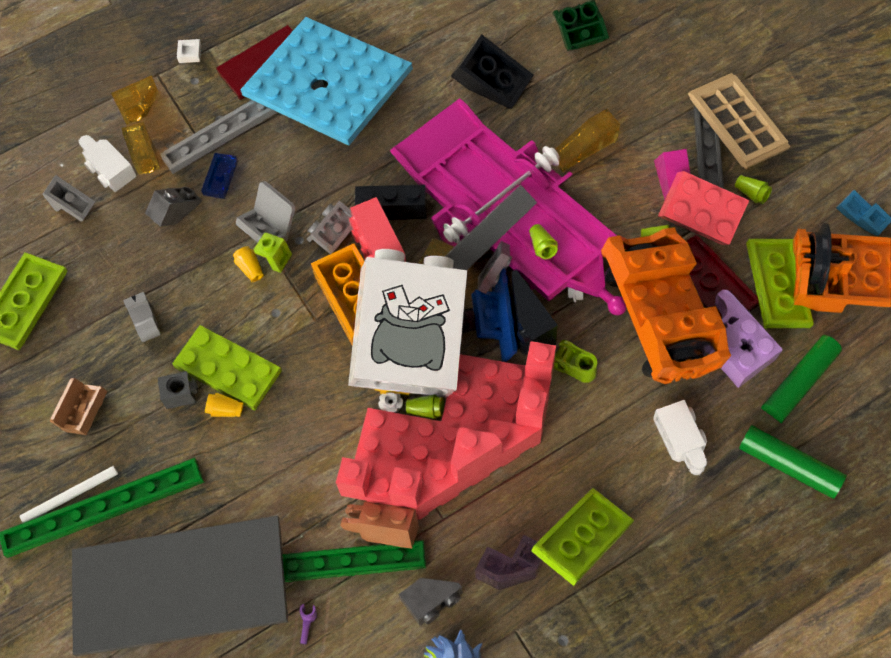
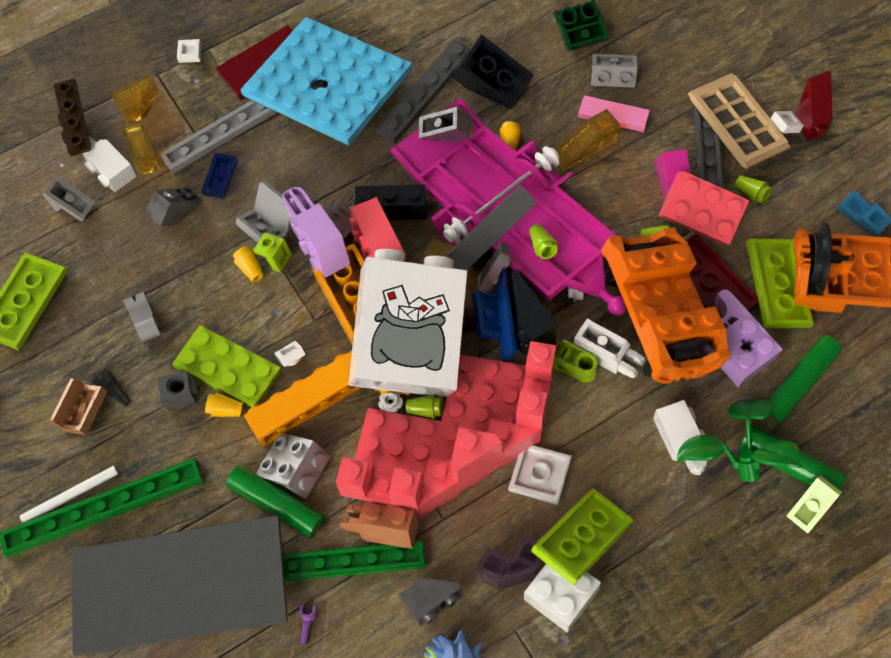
none -> dark brown bracket [54,79,92,156]
none -> pearl dark grey piece [92,368,131,407]
none -> green brick [226,465,326,539]
none -> light orange brick [244,351,362,447]
none -> light grey bracket [257,433,331,500]
none -> white plate [274,341,306,367]
none -> lavender brick [282,187,350,278]
none -> dark grey plate [376,39,470,144]
none -> slope [419,107,473,143]
none -> yellow cone [499,122,522,151]
none -> white tile [508,445,572,505]
none -> white brick [524,564,601,633]
none -> white hinge [574,319,646,378]
none -> bright pink tile [578,95,650,132]
none -> light grey bracket [591,54,637,88]
none -> green plant [677,398,802,482]
none -> white plate [770,111,804,134]
none -> yellowish green slope [787,475,842,533]
none -> dark red slope [795,71,833,141]

